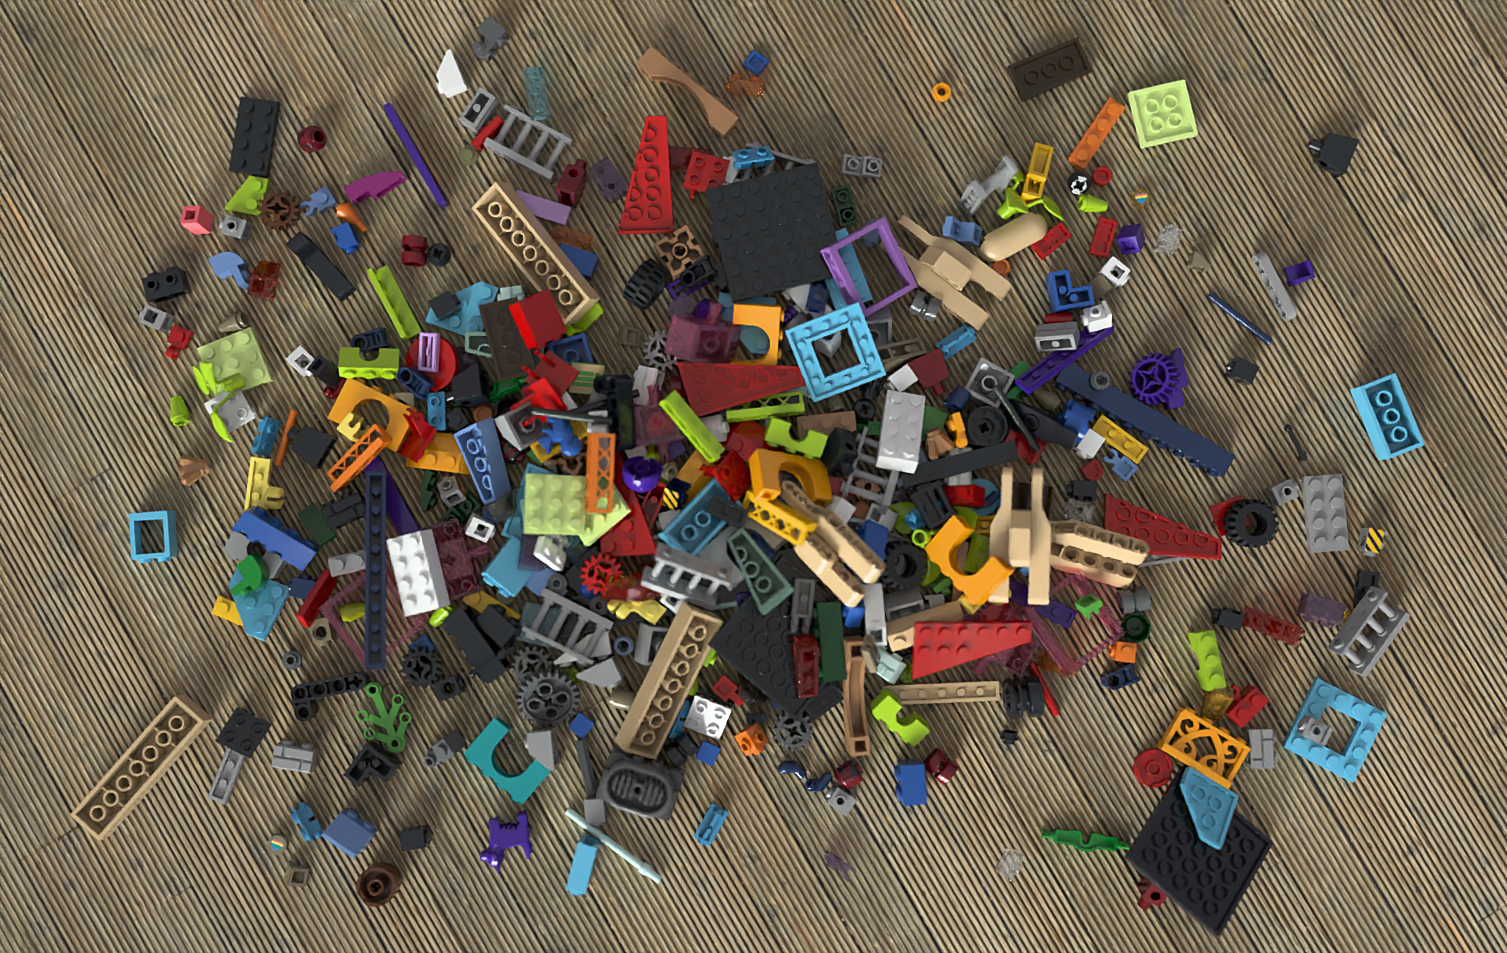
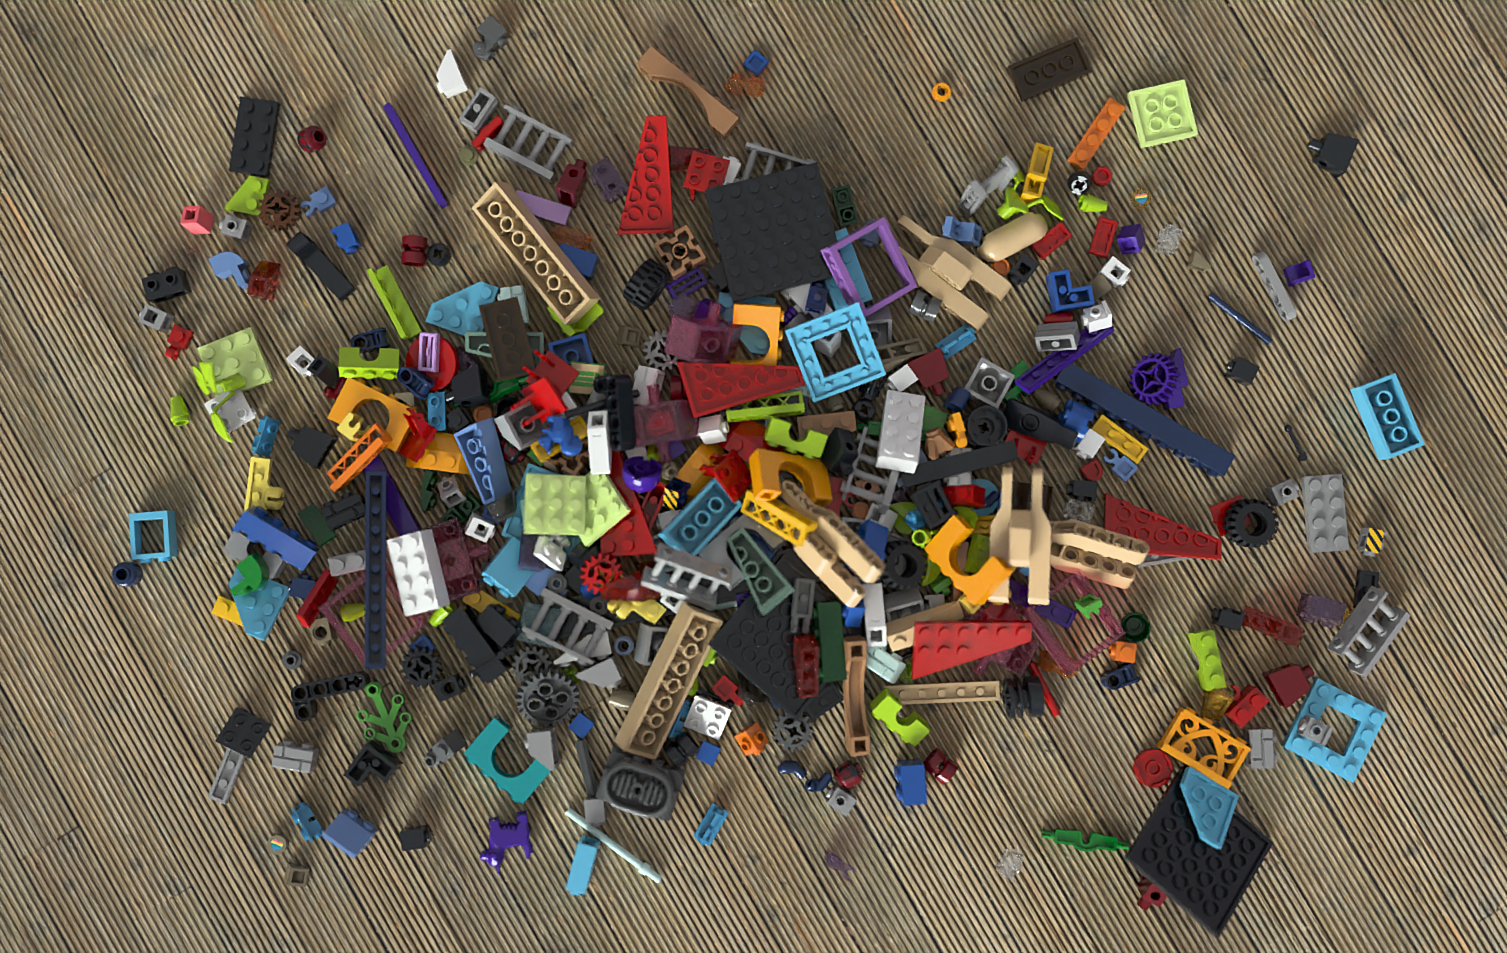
tan brick [70,693,213,841] -> none
medium nougat rock [178,455,209,487] -> none
dark tan cone [218,312,249,334] -> none
orange bar [274,409,298,466] -> none
orange cone [336,202,368,233] -> none
magenta slope [343,171,408,205] -> none
reddish brown brick [356,862,401,907] -> none
black brick [428,290,461,321] -> none
red brick [508,289,567,350] -> none
clear light blue plate [523,67,550,120] -> none
pearl dark grey bar [533,407,613,426] -> none
orange fence [585,432,615,513] -> none
lime fence [659,390,725,463] -> none
black piece [680,255,718,287] -> none
black plate [704,493,749,529] -> none
dark azure hinge [732,146,774,170] -> none
black tile [746,711,766,723] -> none
white brick [825,495,856,524] -> none
light grey slope [840,154,883,178] -> none
dark tan tile [861,634,881,673] -> none
pearl dark grey bar [992,384,1040,452] -> none
black plate [1000,730,1019,745] -> none
dark grey plate [1090,371,1110,390] -> none
dark grey wheel [1116,585,1151,615] -> none
none -> dark blue head [112,562,143,587]
none -> black brick [1008,253,1039,285]
none -> dark red torso [1262,663,1315,708]

